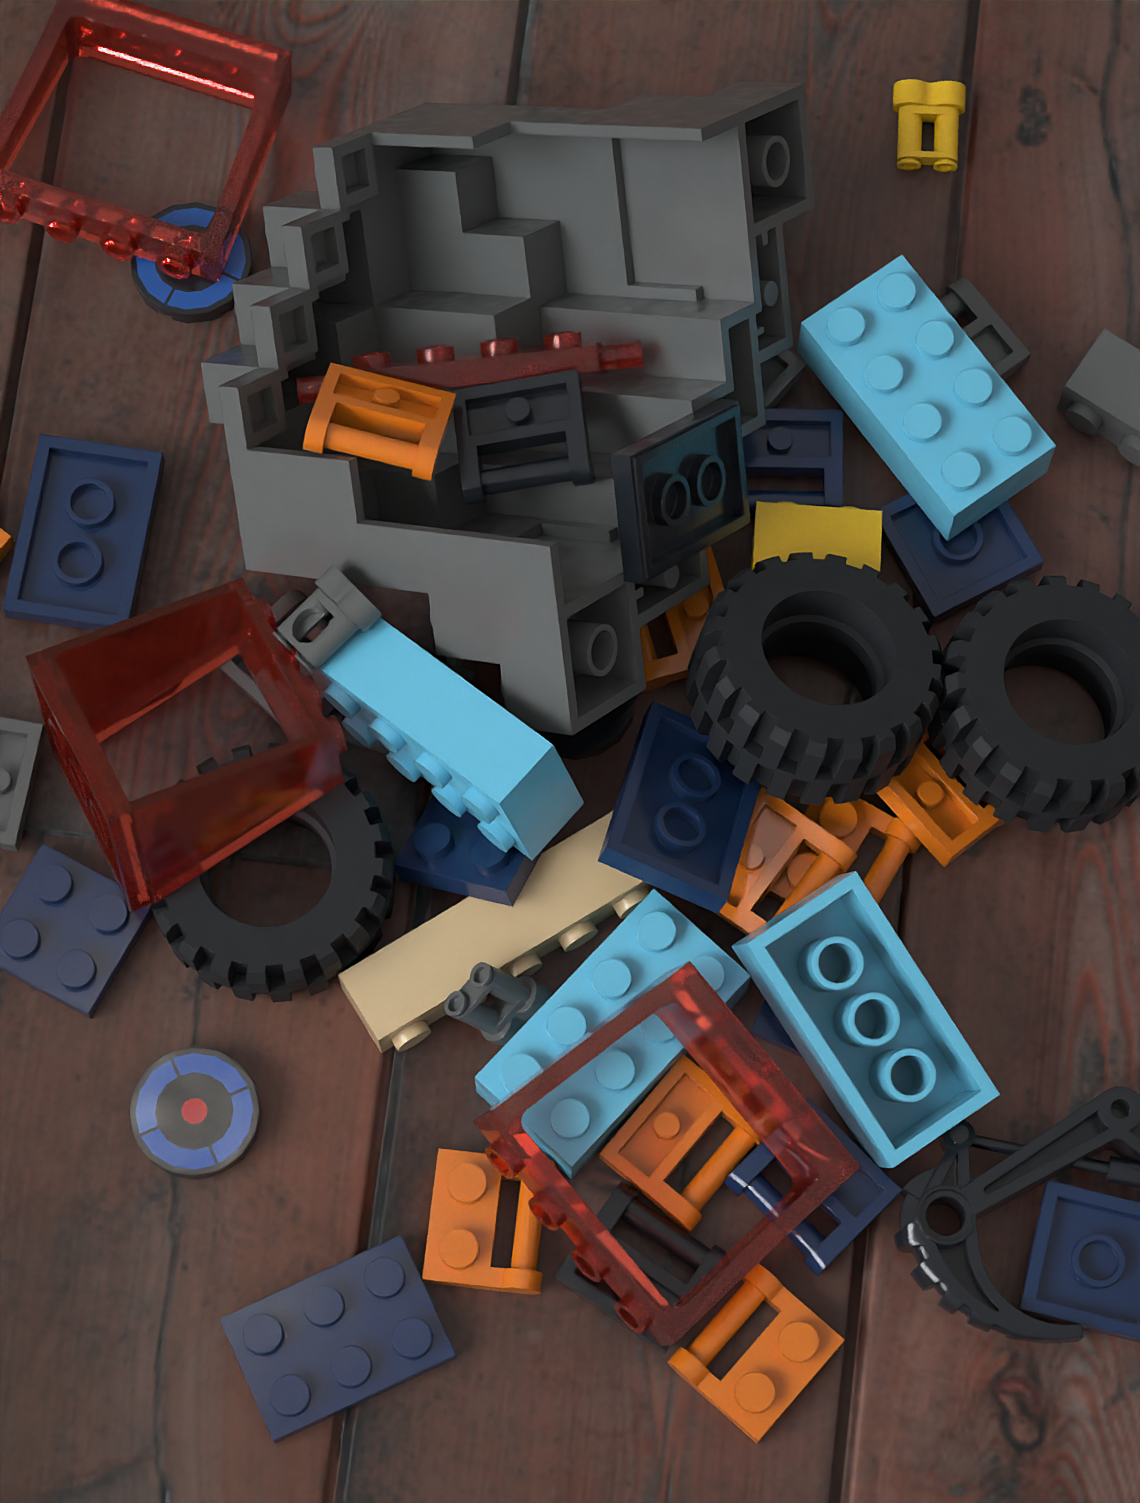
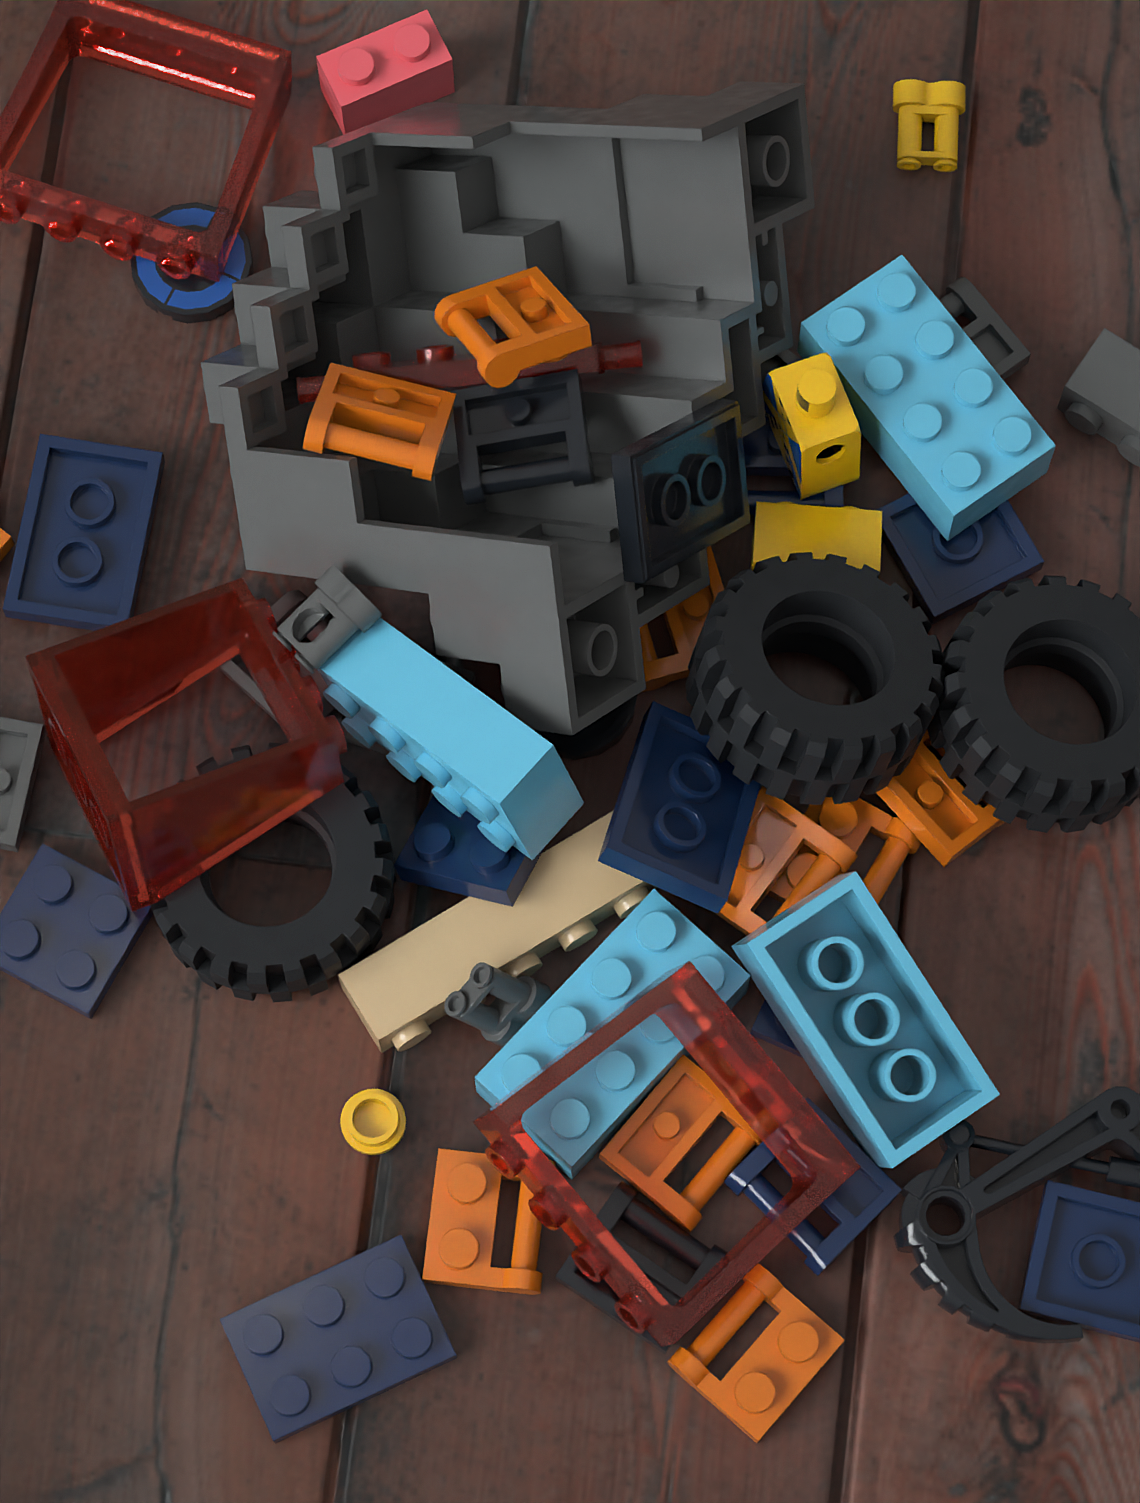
tile [129,1047,262,1180] -> none
none -> coral brick [316,9,455,135]
none -> yellow plate [340,1089,406,1155]
none -> orange plate [434,266,592,388]
none -> yellow torso [762,352,861,499]

